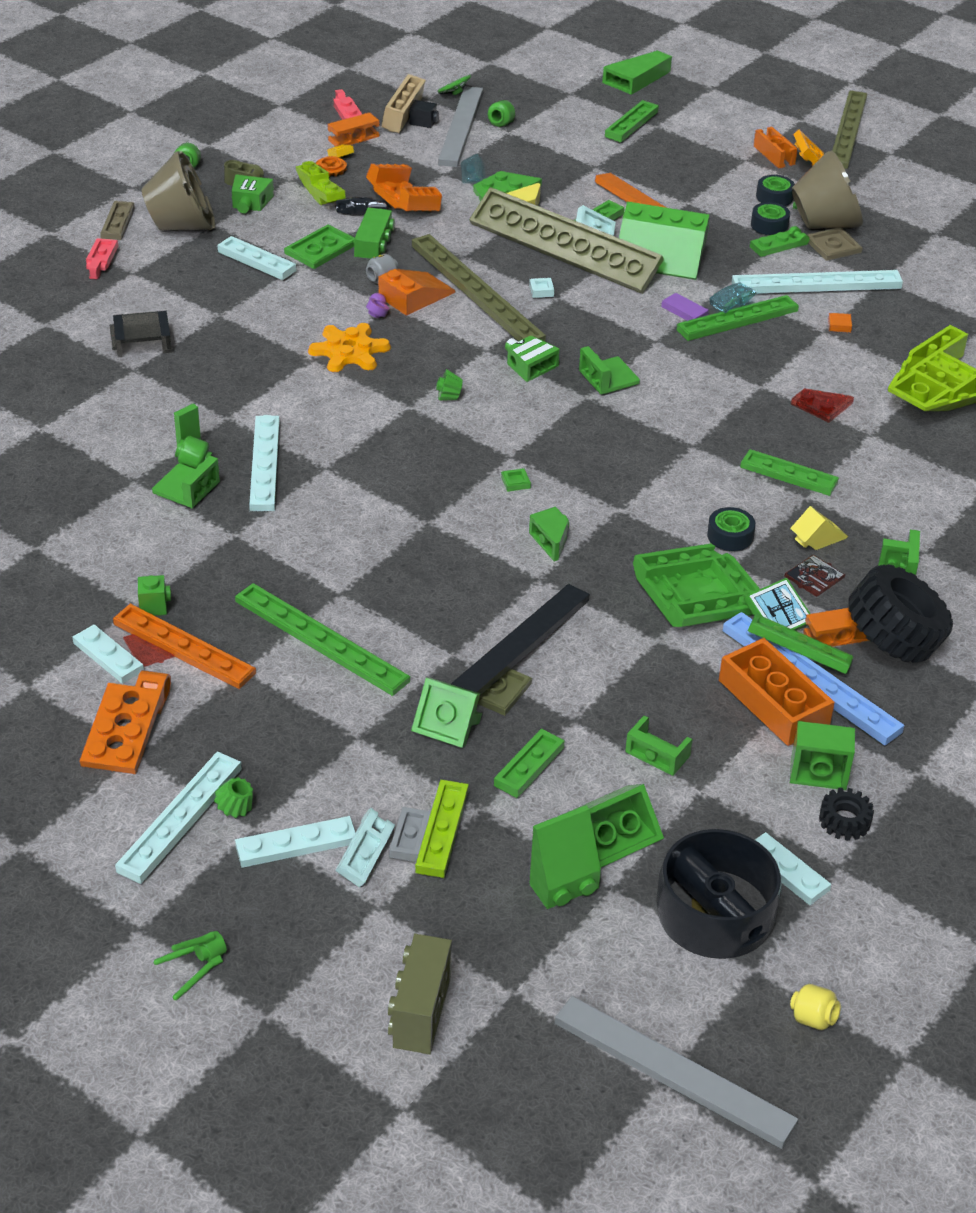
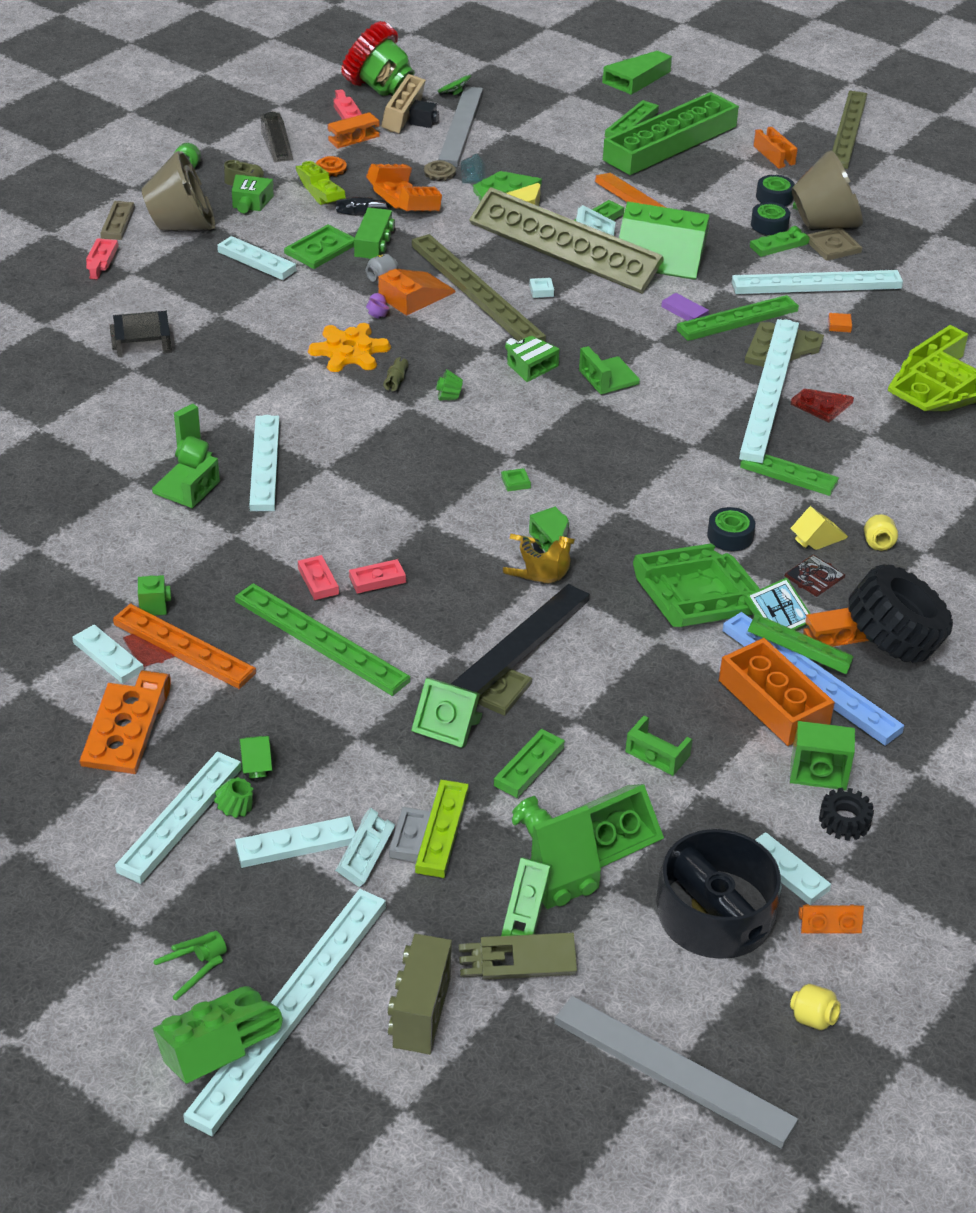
yellow tile [327,144,354,157] -> none
bright green head [488,100,515,127] -> none
clear light blue slope [709,282,756,313] -> none
light orange plate [793,129,824,166] -> none
bright green bracket [878,529,920,575] -> none
none -> bright green brick [152,986,282,1084]
none -> light aqua plate [184,889,386,1137]
none -> bright green slope [239,736,272,778]
none -> clear smoke slope [260,112,293,162]
none -> coral plate [298,555,339,600]
none -> piece [341,21,415,96]
none -> coral plate [349,559,406,594]
none -> olive pin [383,357,408,391]
none -> dark tan gear [424,160,455,181]
none -> olive hinge [458,933,577,980]
none -> plate [501,857,552,936]
none -> pearl gold piece [503,533,575,583]
none -> bright green animal [512,796,553,838]
none -> bright green brick [603,92,739,175]
none -> light aqua plate [739,319,799,463]
none -> olive plate [745,322,824,367]
none -> orange hinge [798,904,864,933]
none -> light yellow head [864,514,898,551]

